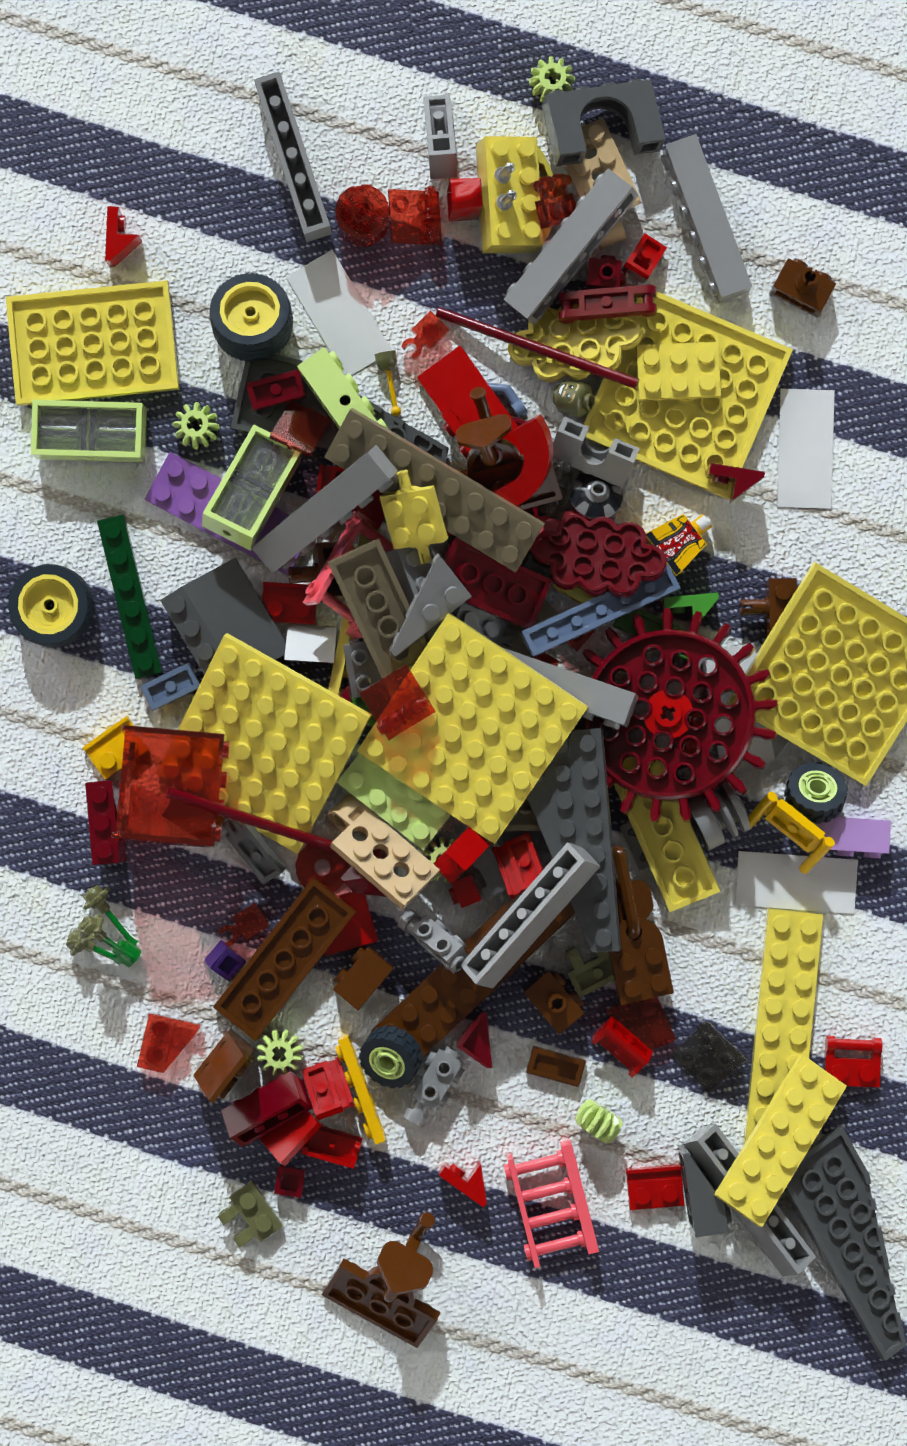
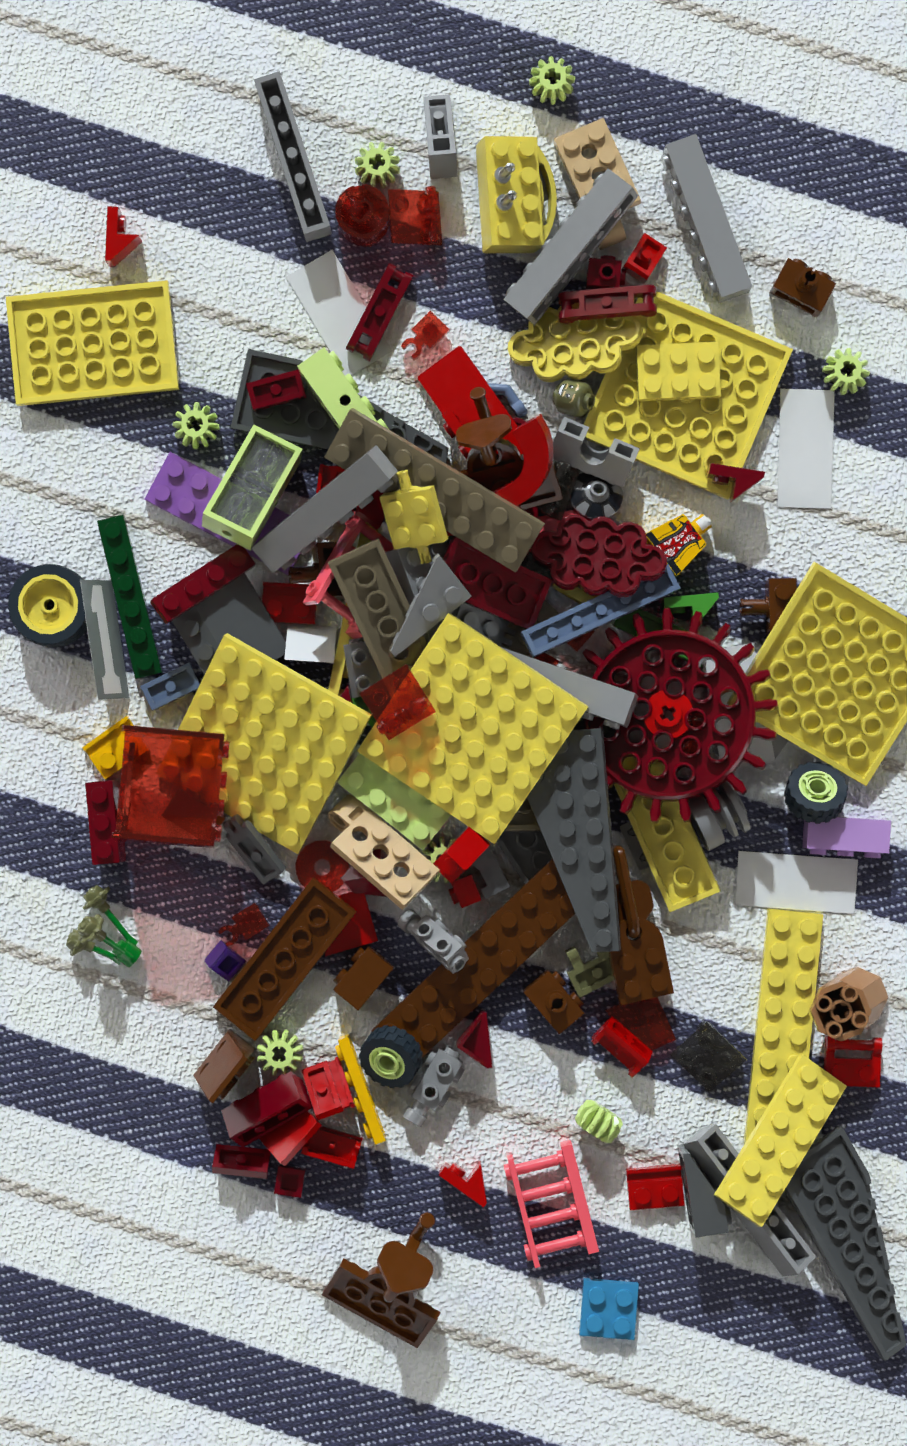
clear brick [31,400,147,462] -> none
clear red wing [137,1012,202,1073] -> none
dark red piece [166,787,337,854] -> none
wheel [209,273,293,362] -> none
olive plate [218,1180,283,1248] -> none
clear red piece [269,401,331,456] -> none
hinge [374,350,401,417] -> none
dark red piece [436,307,639,389] -> none
red piece [447,178,483,222] -> none
light grey brick [460,842,601,988] -> none
red plate [492,832,543,899] -> none
reddish brown tile [526,1045,586,1087] -> none
clear red plate [533,173,577,229] -> none
dark grey arch [542,79,666,167] -> none
yellow plate [748,792,835,874] -> none
none -> light grey sticker [80,579,130,700]
none -> dark red plate [150,544,256,624]
none -> dark red plate [212,1144,271,1179]
none -> dark red plate [346,263,414,362]
none -> yellowish green gear [355,142,400,189]
none -> dark azure plate [579,1278,639,1340]
none -> medium nougat brick [810,967,889,1041]
none -> yellowish green gear [822,348,870,395]

